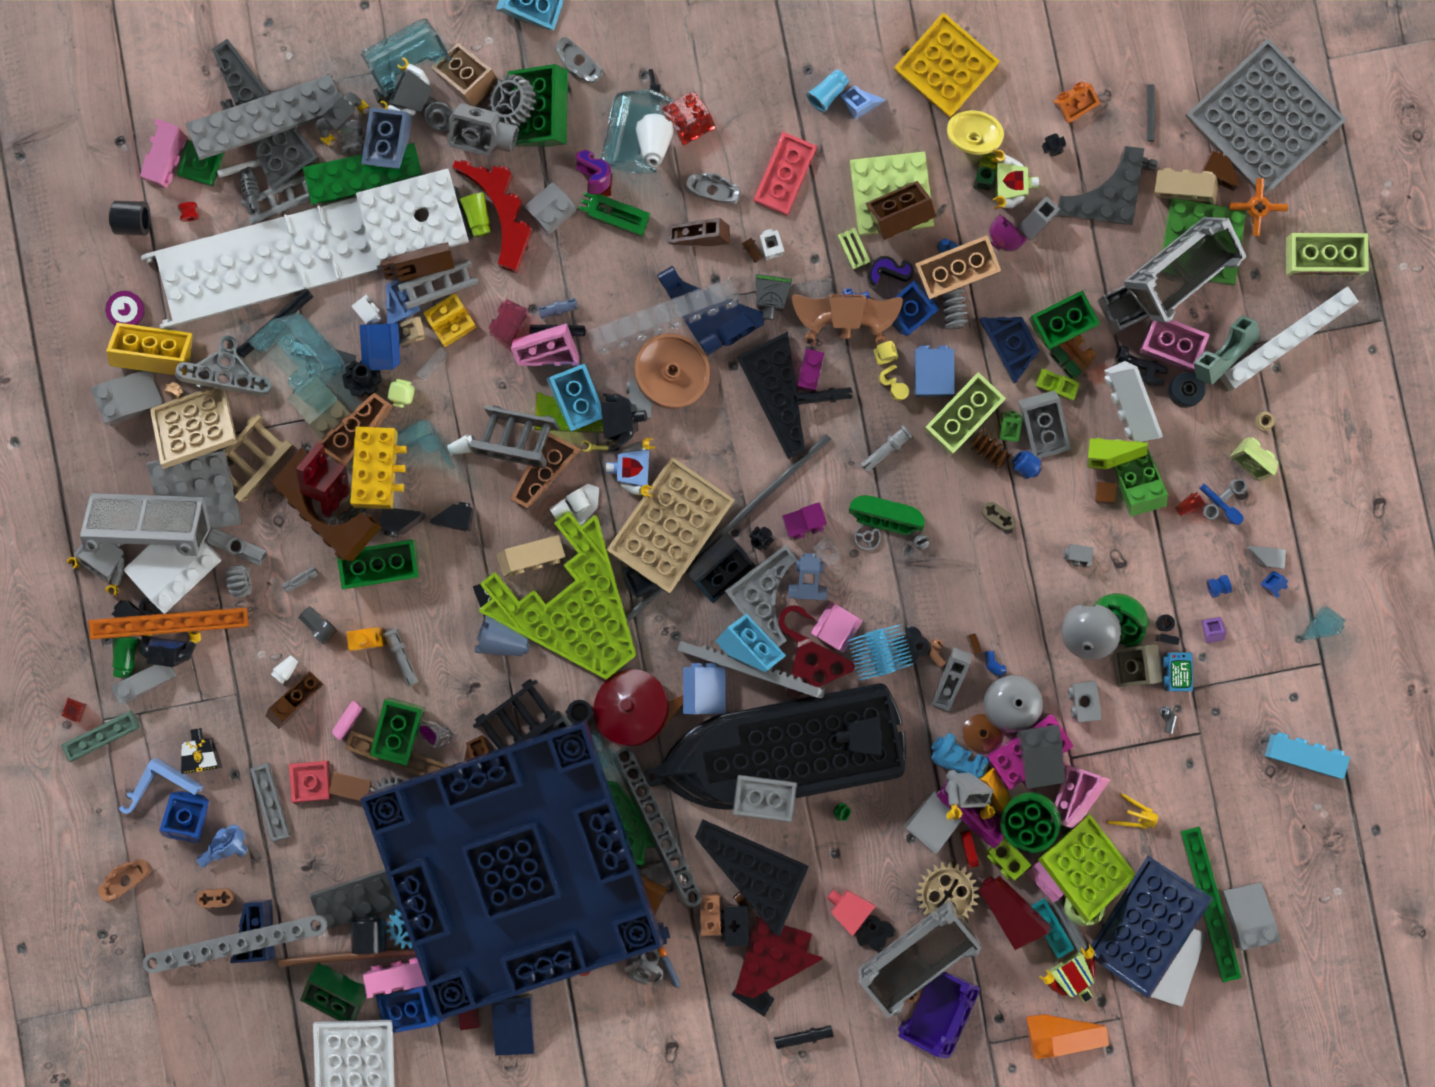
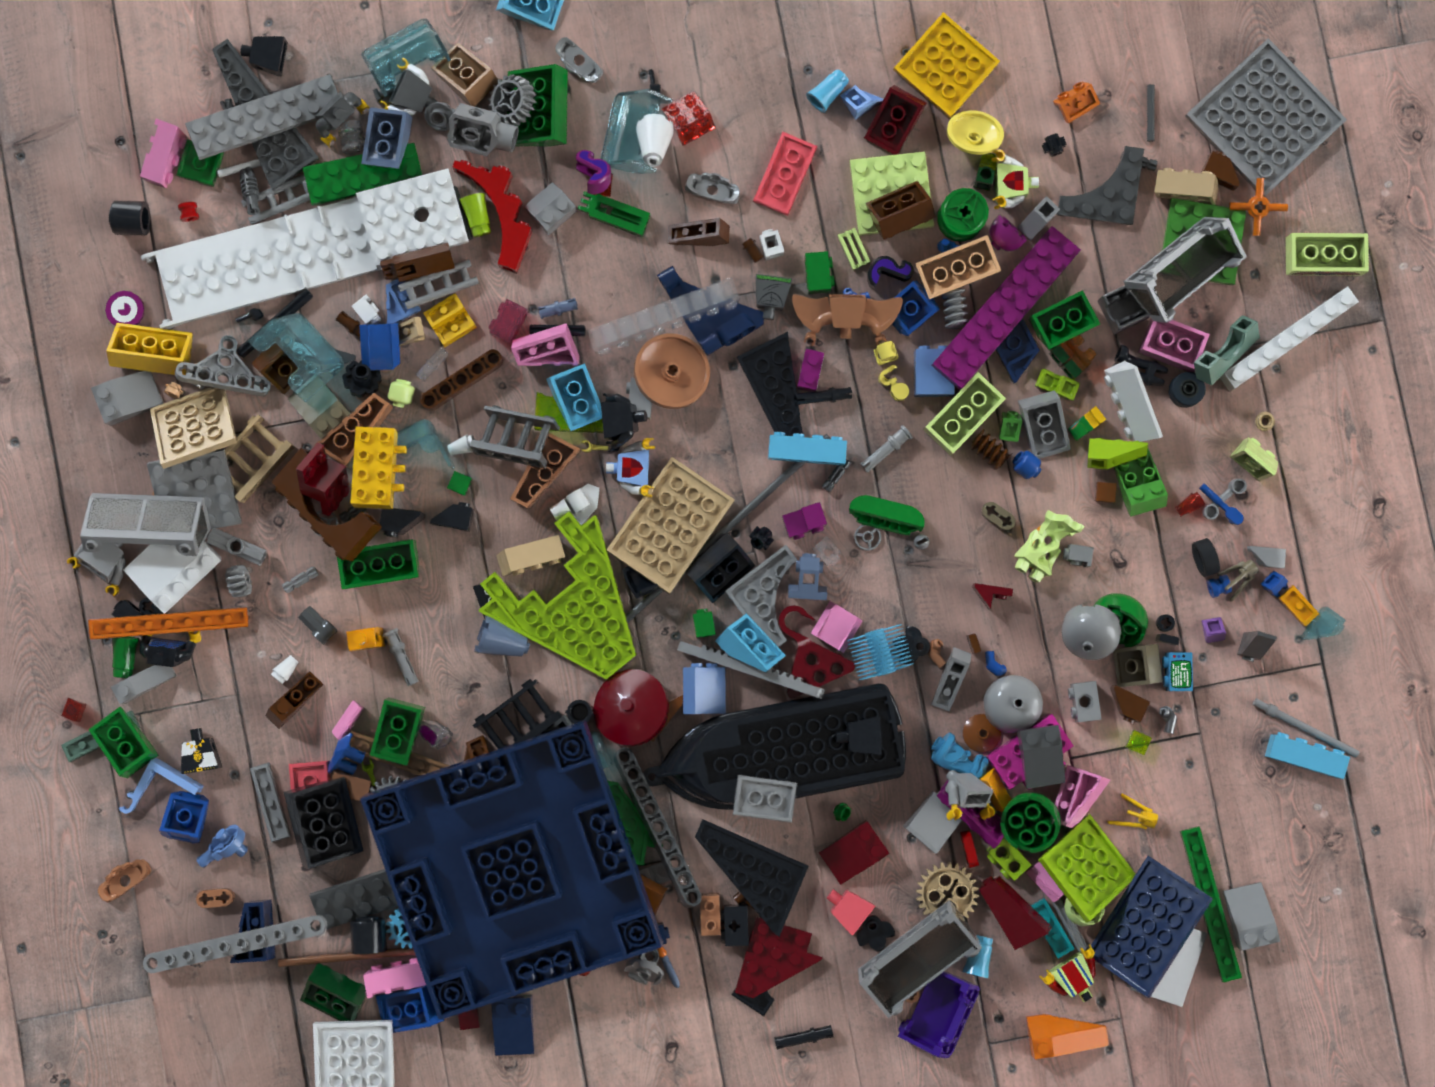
none -> green slope [88,707,159,778]
none -> black hand [236,308,264,323]
none -> black torso [240,36,288,77]
none -> reddish brown slope [251,336,311,394]
none -> black slope [283,777,364,869]
none -> blue connector [328,733,365,776]
none -> reddish brown pin [336,311,361,338]
none -> lime hand [361,758,376,786]
none -> reddish brown beam [420,349,503,411]
none -> green tile [447,471,472,496]
none -> green brick [693,608,716,638]
none -> medium azure brick [768,432,847,466]
none -> green brick [804,251,834,294]
none -> dark red slope [819,820,890,885]
none -> dark grey axle [822,459,851,492]
none -> dark red slope [864,85,927,155]
none -> magenta plate [931,226,1081,390]
none -> green piece [937,188,989,242]
none -> medium azure plant [962,935,993,979]
none -> dark red slope [972,583,1013,609]
none -> yellowish green hips [1014,510,1084,583]
none -> leg [1067,406,1106,441]
none -> reddish brown slope [1110,685,1150,724]
none -> clear neon green plate [1125,730,1152,755]
none -> black tyre [1192,538,1220,577]
none -> dark tan plant [1217,560,1259,602]
none -> dark grey slope [1237,631,1277,662]
none -> light grey bar [1253,698,1359,758]
none -> light orange plate [1278,585,1319,627]

